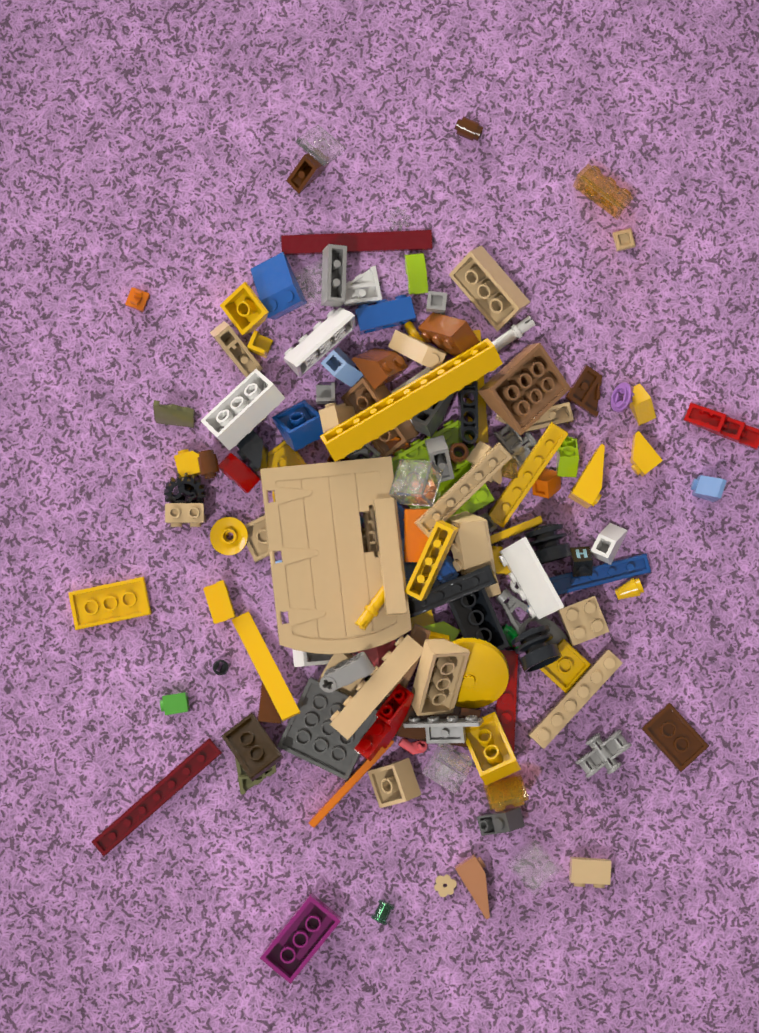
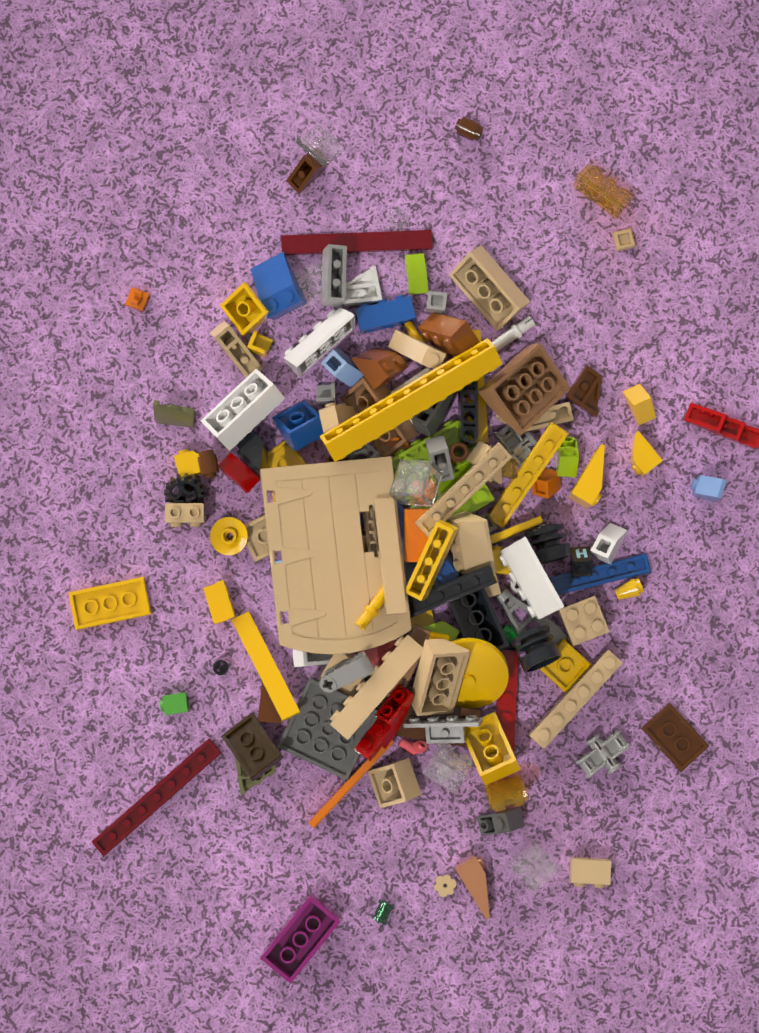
medium lavender gear [611,382,635,413] -> none

